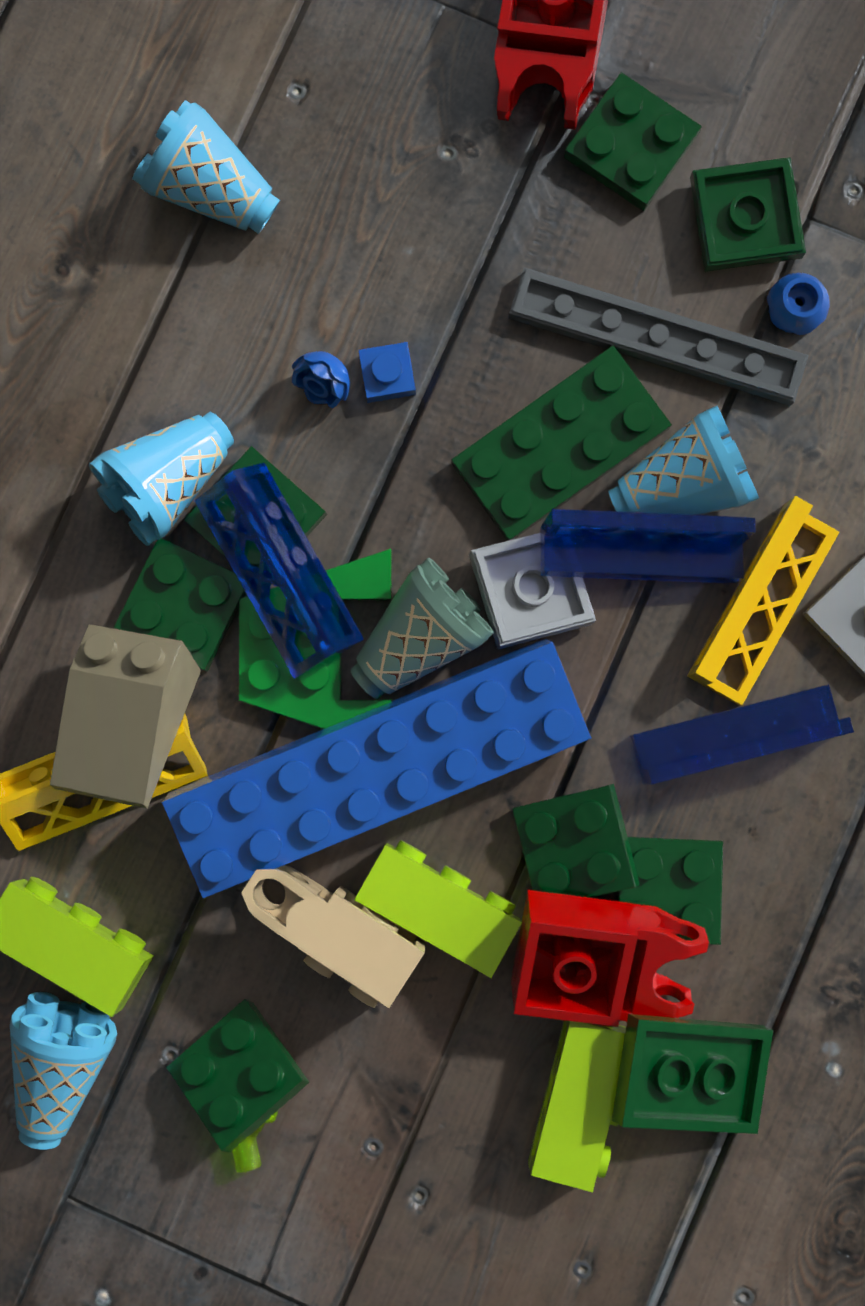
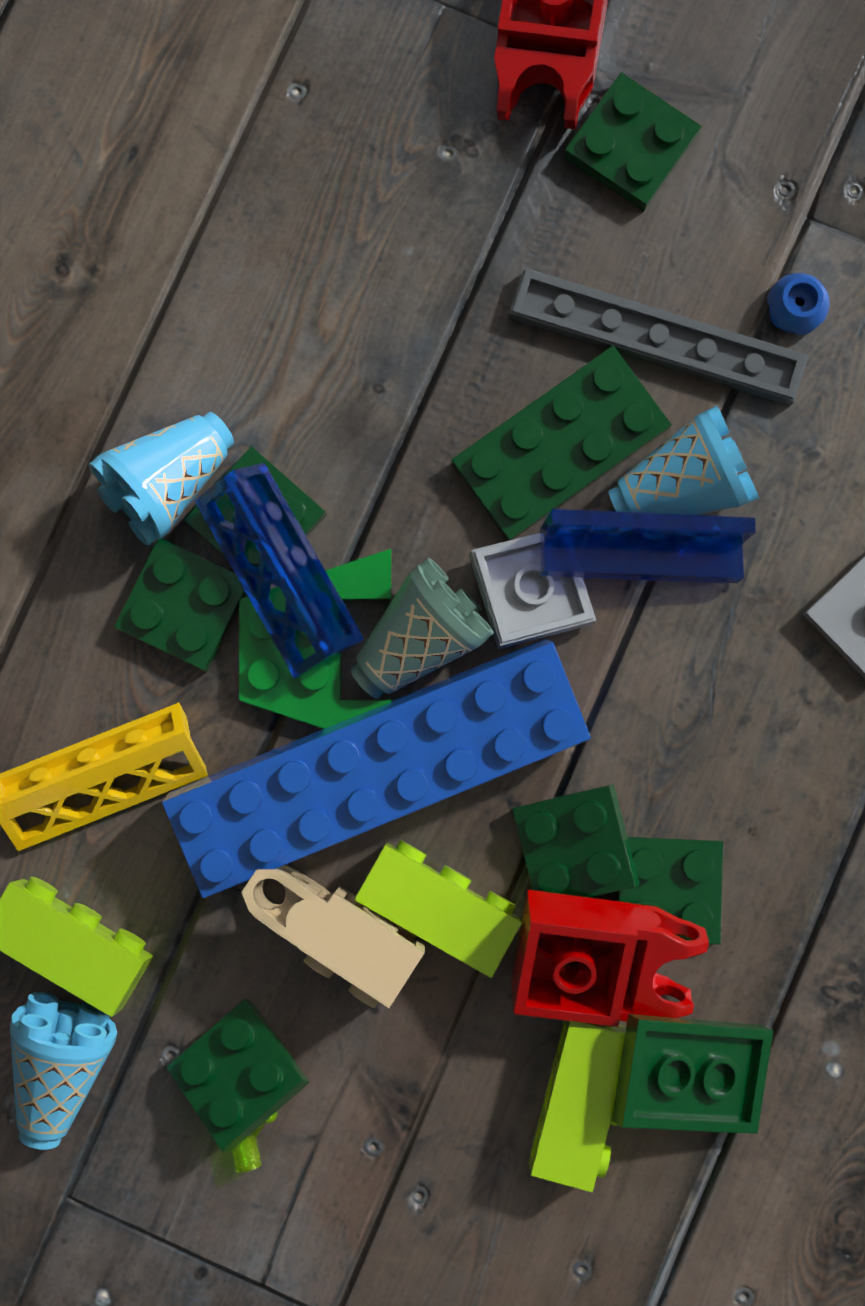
dark tan slope [50,624,201,809] -> none
medium azure cone [132,100,280,234] -> none
blue plate [292,351,350,408] -> none
blue plate [359,342,416,403] -> none
clear blue fence [630,684,854,784] -> none
yellow fence [687,496,839,706] -> none
dark green plate [690,157,806,272] -> none

